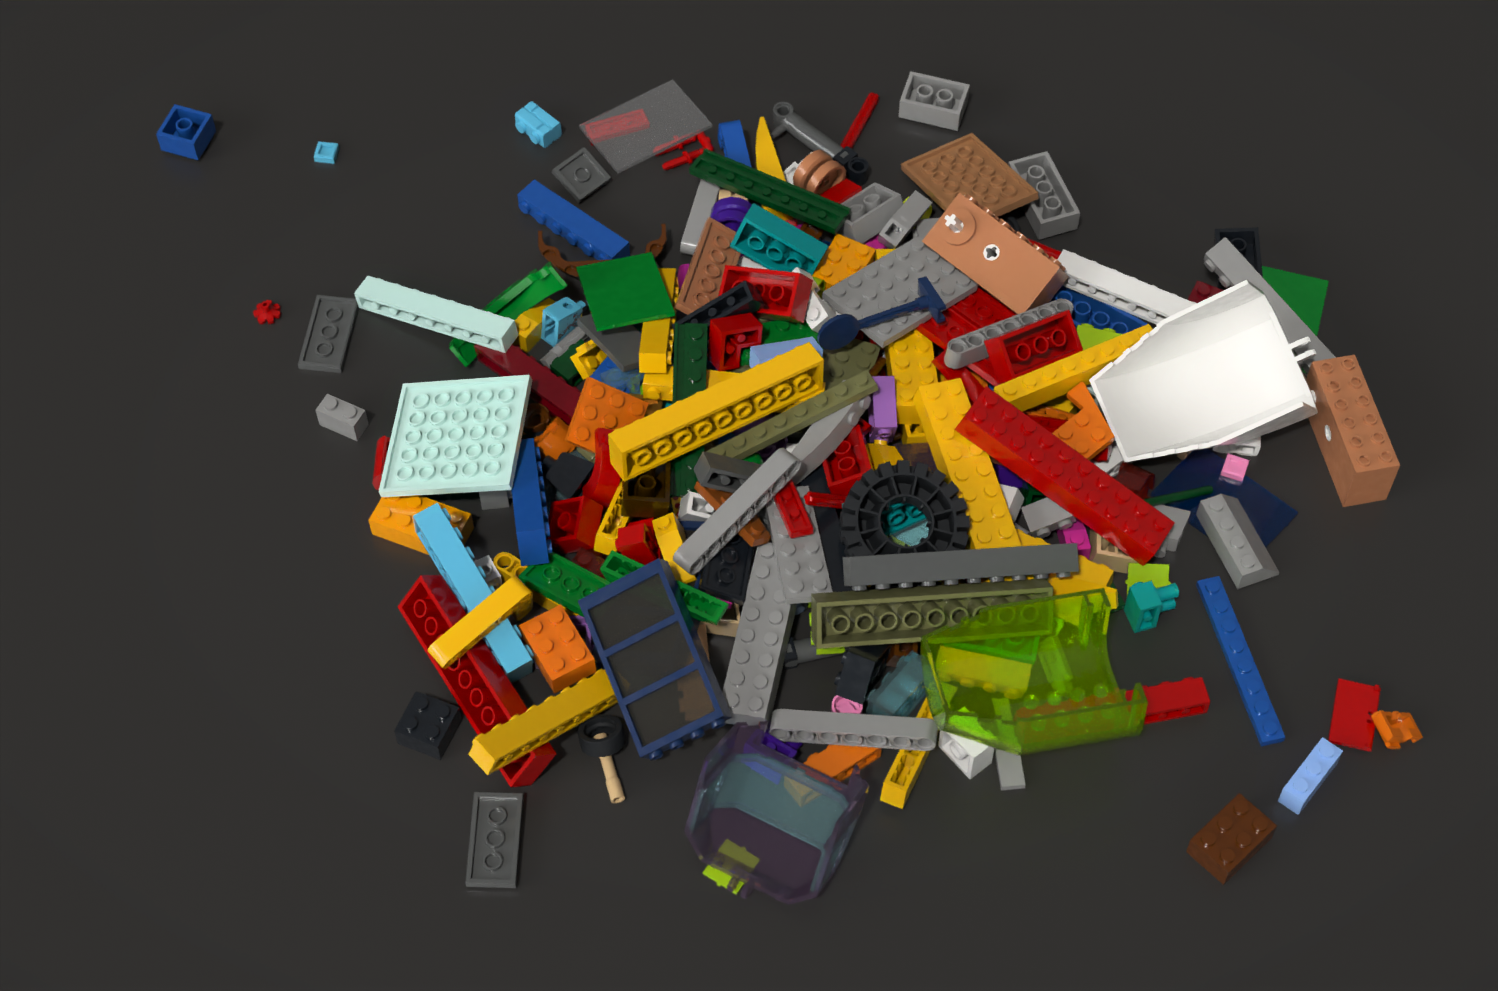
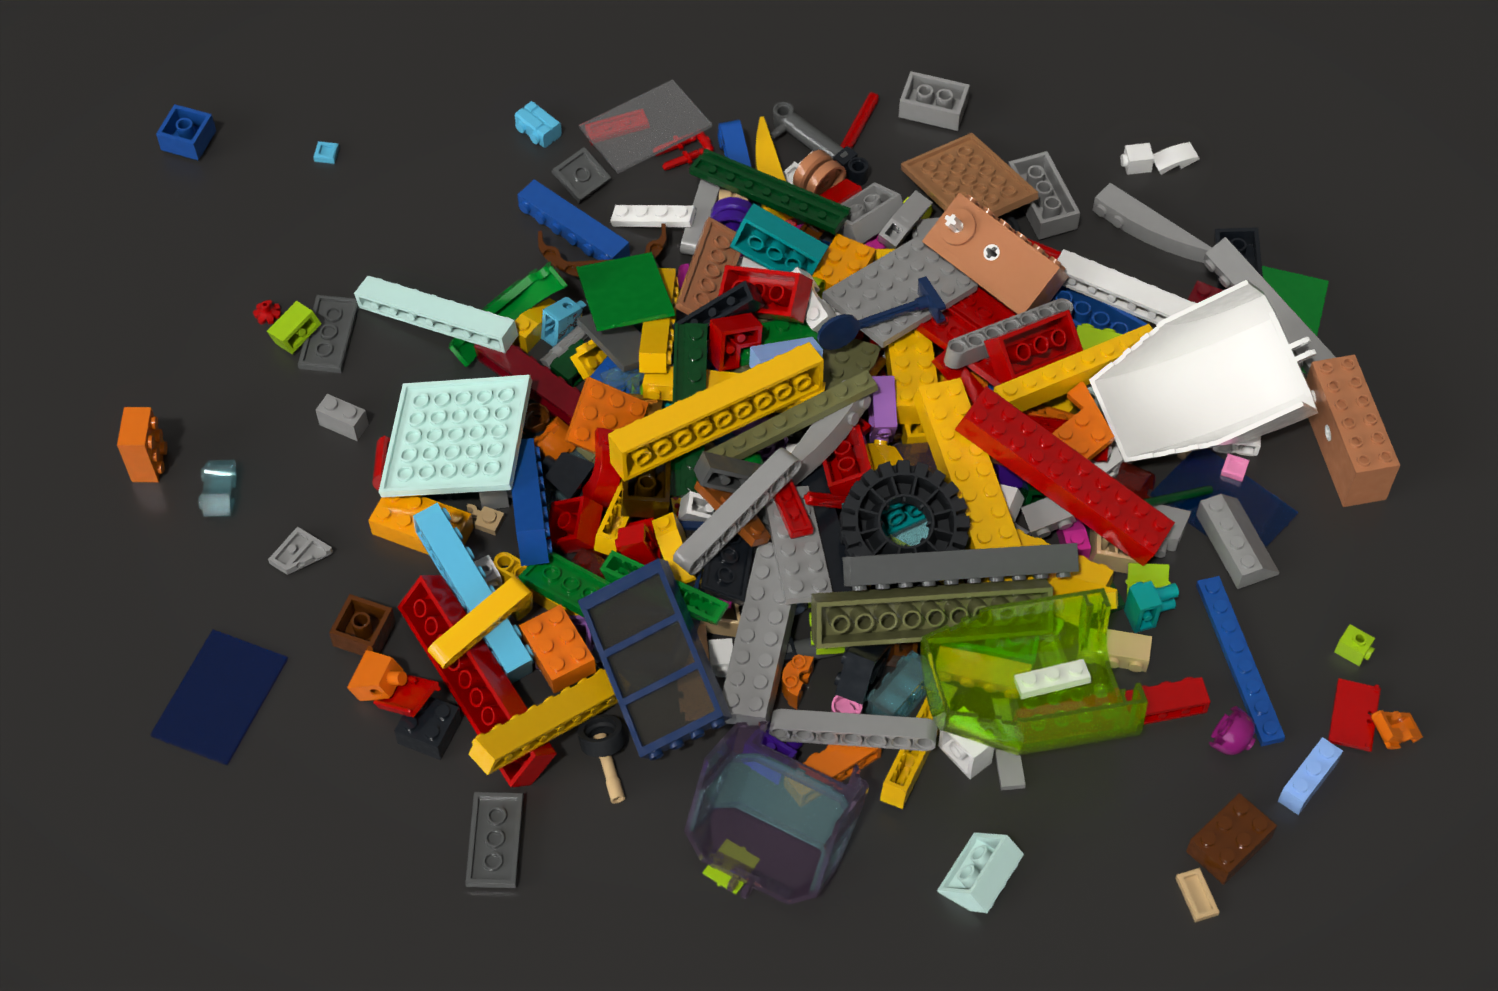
none -> orange brick [117,407,167,482]
none -> clear blue piece [150,629,288,765]
none -> clear light blue brick [199,460,236,517]
none -> lime brick [267,301,322,354]
none -> light grey wing [268,526,333,575]
none -> reddish brown brick [329,594,396,656]
none -> orange torso [347,650,407,701]
none -> red door [373,674,441,718]
none -> tan plate [467,504,505,536]
none -> white plate [610,205,696,227]
none -> white brick [709,638,733,677]
none -> orange cylinder [782,655,814,709]
none -> light aqua slope [937,832,1024,913]
none -> white plate [1014,659,1091,699]
none -> tan brick [1076,625,1152,672]
none -> light grey slope [1092,183,1212,263]
none -> white brick [1120,143,1154,175]
none -> white slope [1153,142,1199,175]
none -> tan tile [1176,868,1219,922]
none -> magenta cylinder [1209,706,1256,755]
none -> lime brick [1334,624,1375,667]

